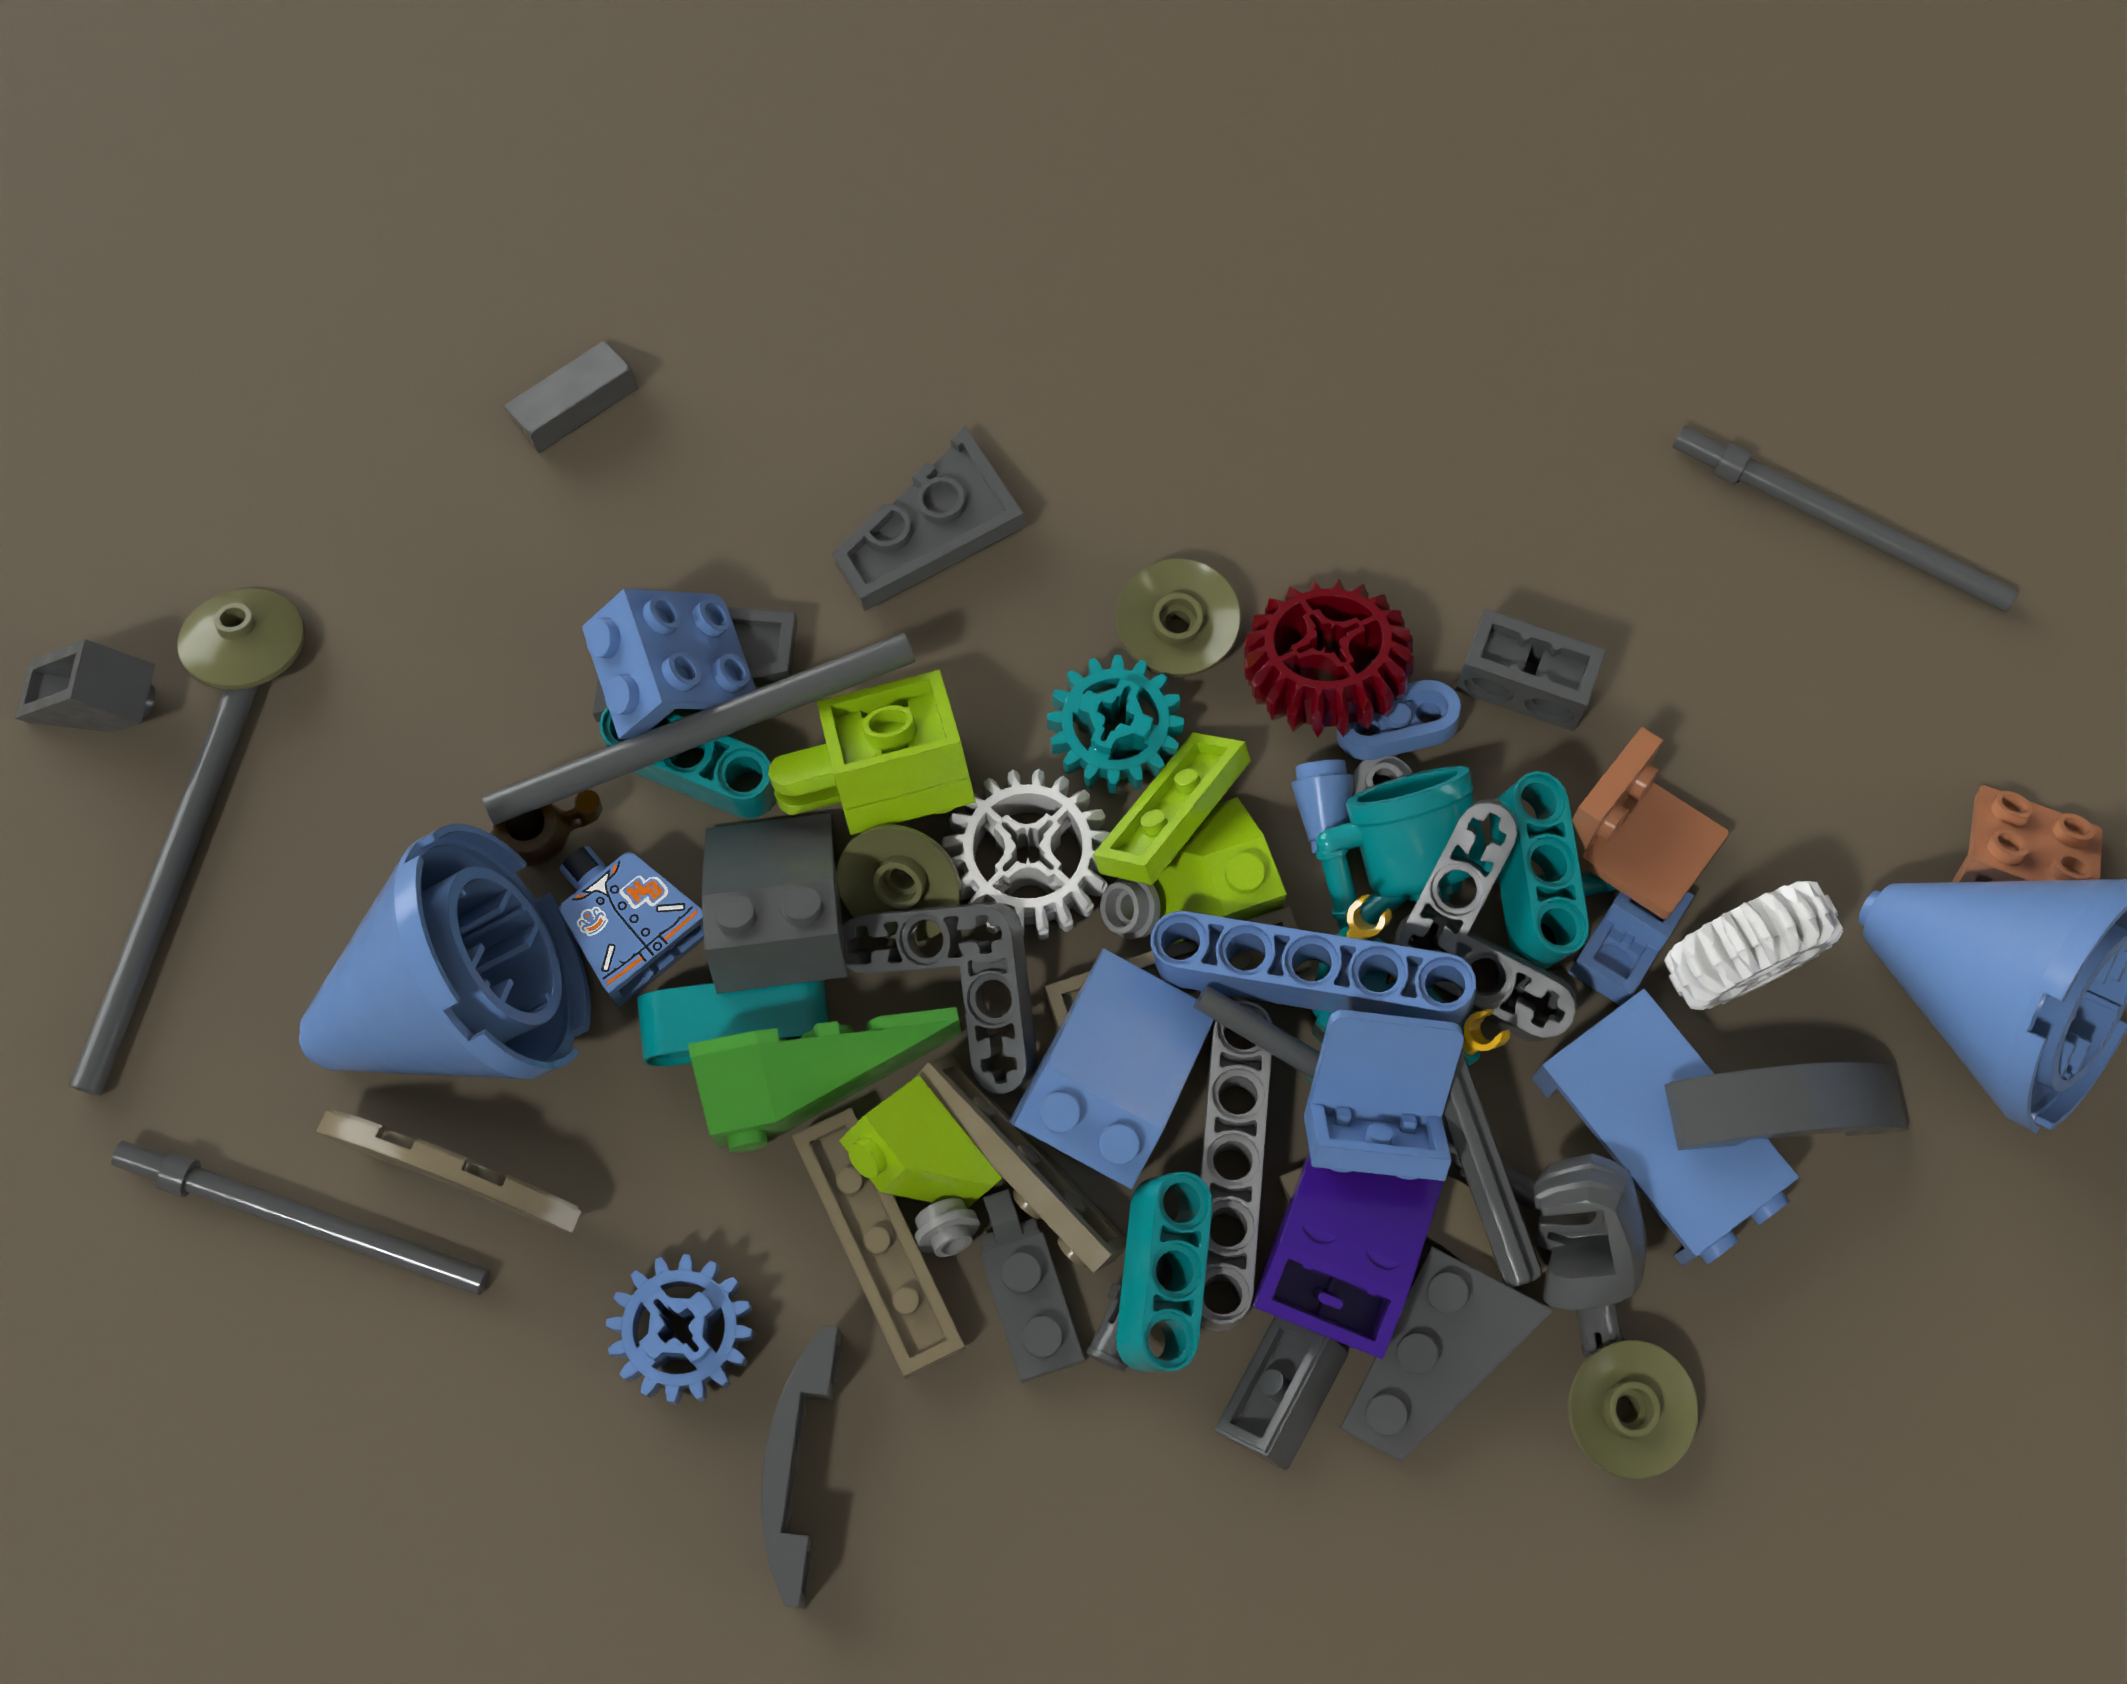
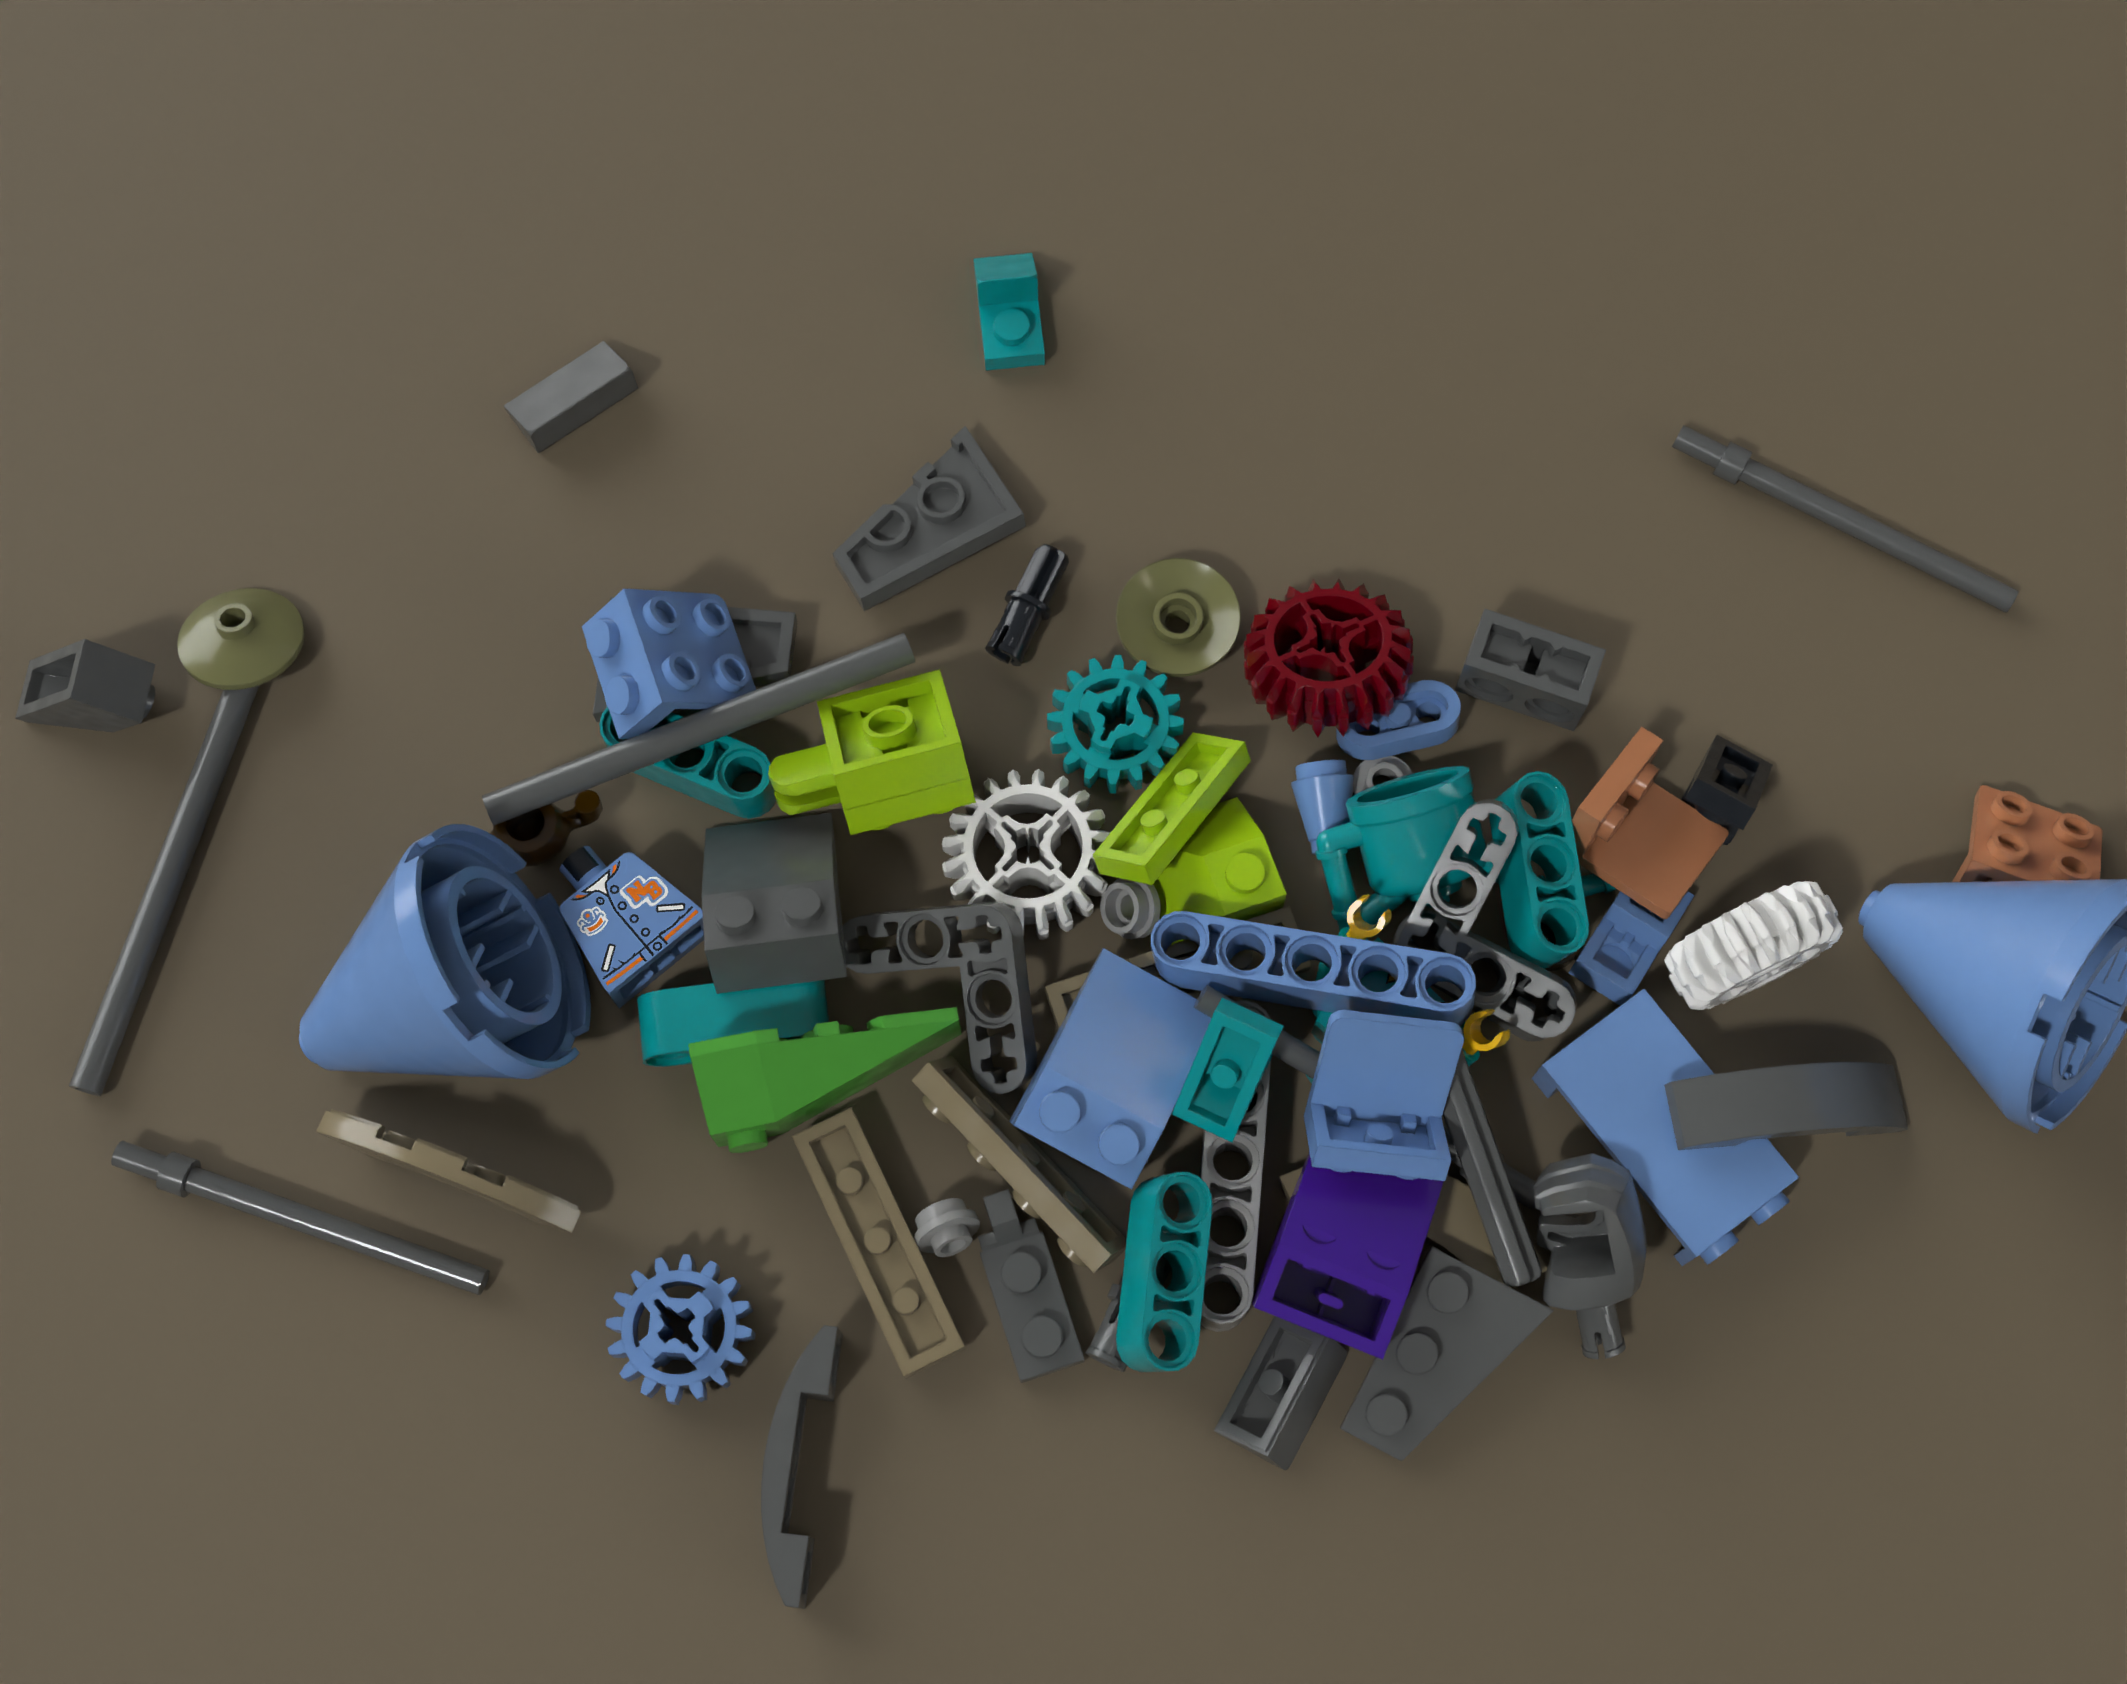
olive dish [836,825,961,942] -> none
lime slope [839,1075,1002,1209] -> none
olive dish [1568,1340,1698,1479] -> none
none -> teal slope [973,253,1045,371]
none -> black axle [985,544,1069,666]
none -> teal slope [1172,998,1284,1142]
none -> black slope [1681,735,1773,845]

